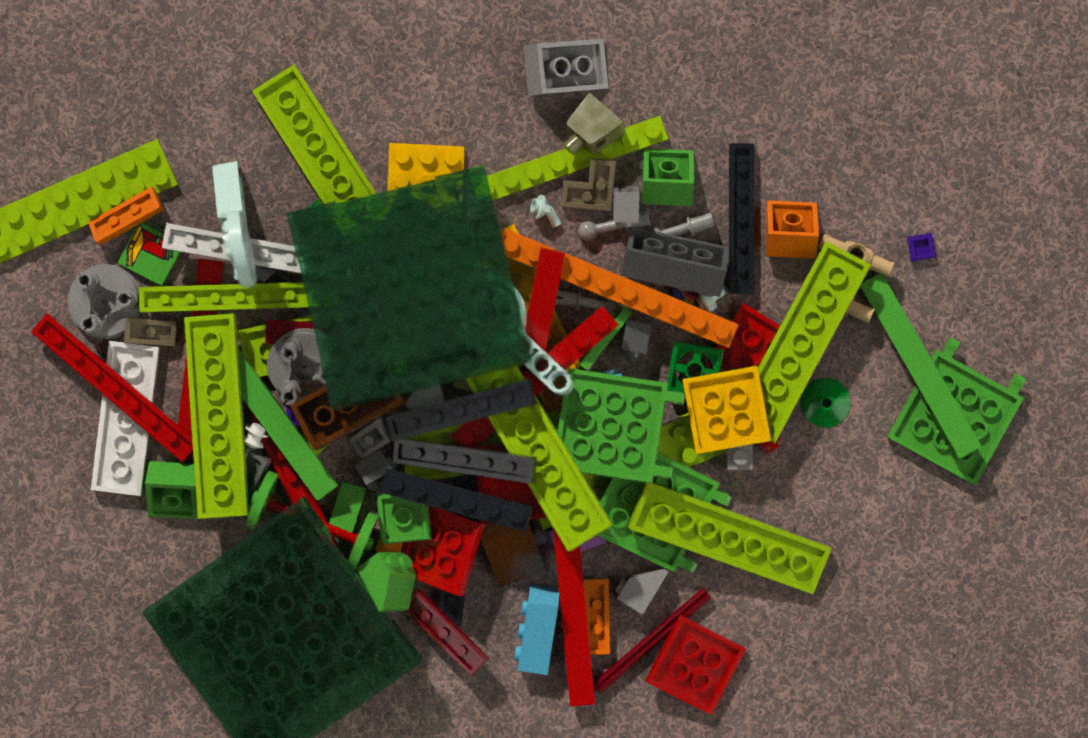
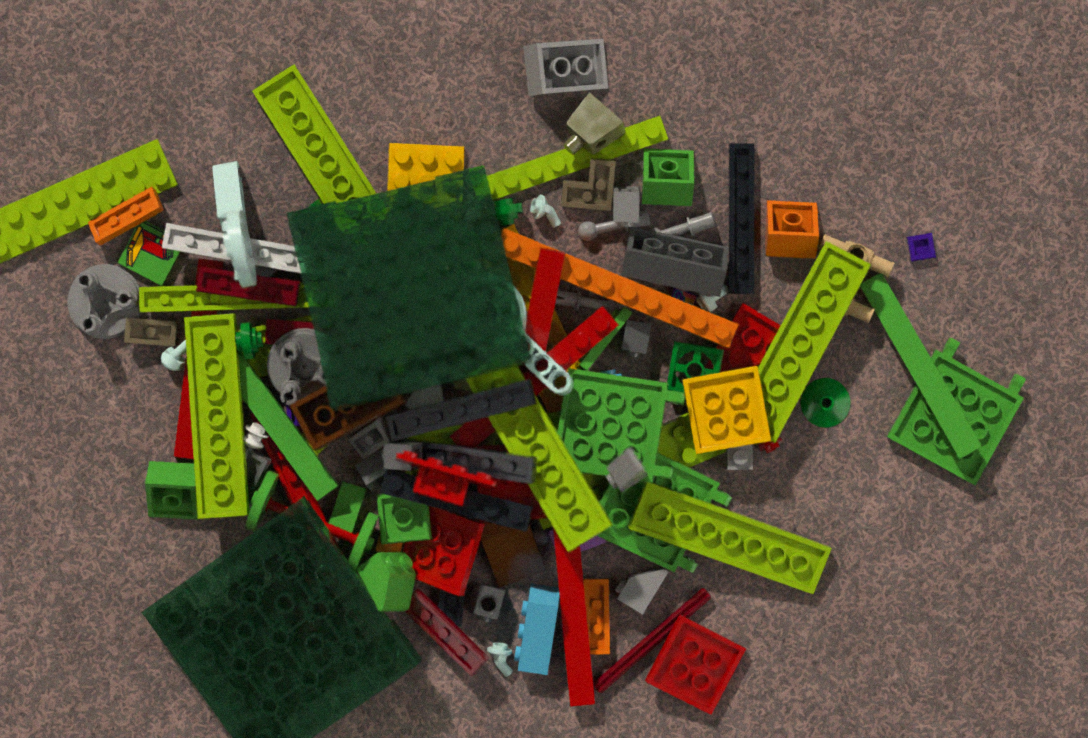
red tile [31,313,193,463] -> none
white plate [91,341,160,496] -> none
none -> light aqua plate [161,339,186,371]
none -> dark red tile [196,267,300,307]
none -> green plate [236,322,263,360]
none -> dark grey brick [381,441,422,471]
none -> red bracket [396,451,496,507]
none -> dark grey brick [473,583,506,623]
none -> green plate [486,198,523,226]
none -> light aqua plate [487,642,513,677]
none -> light grey slope [606,448,648,492]

